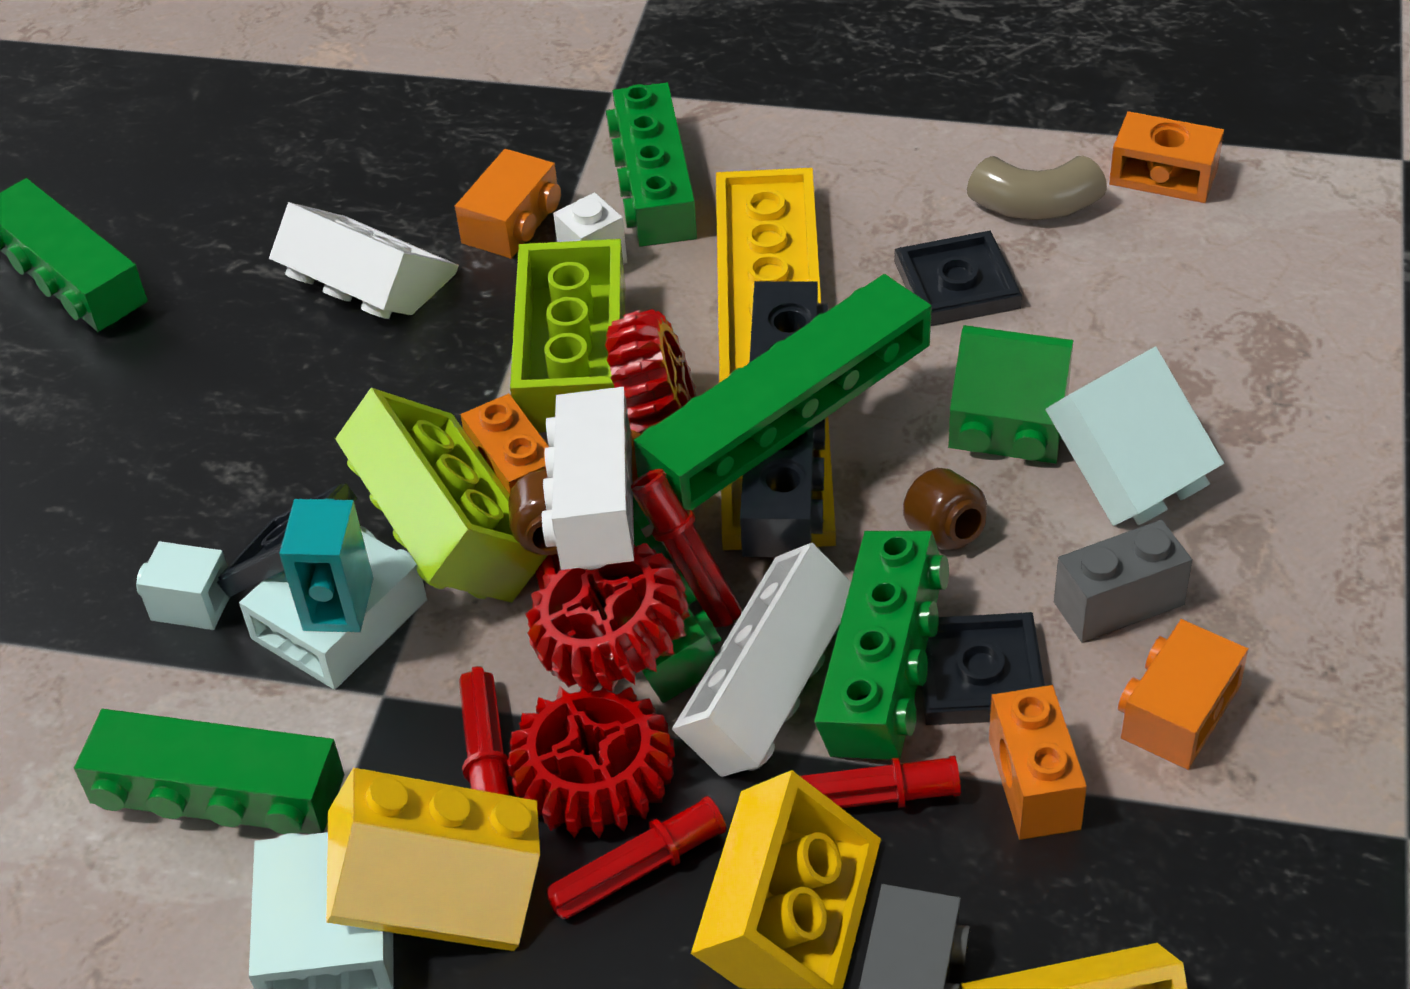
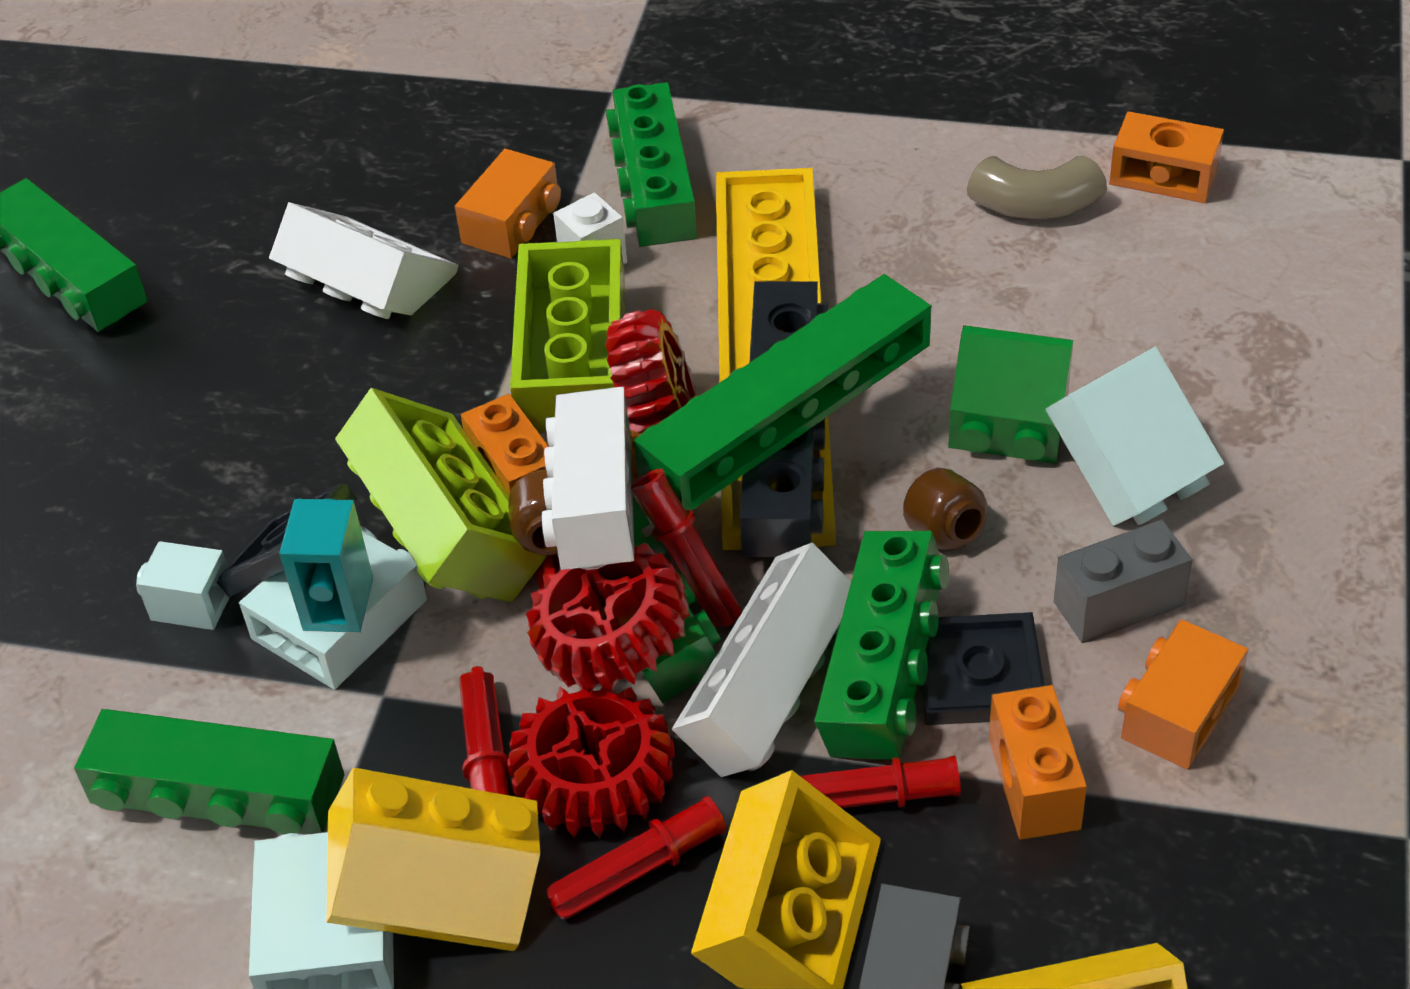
black tile [894,230,1022,326] -> none

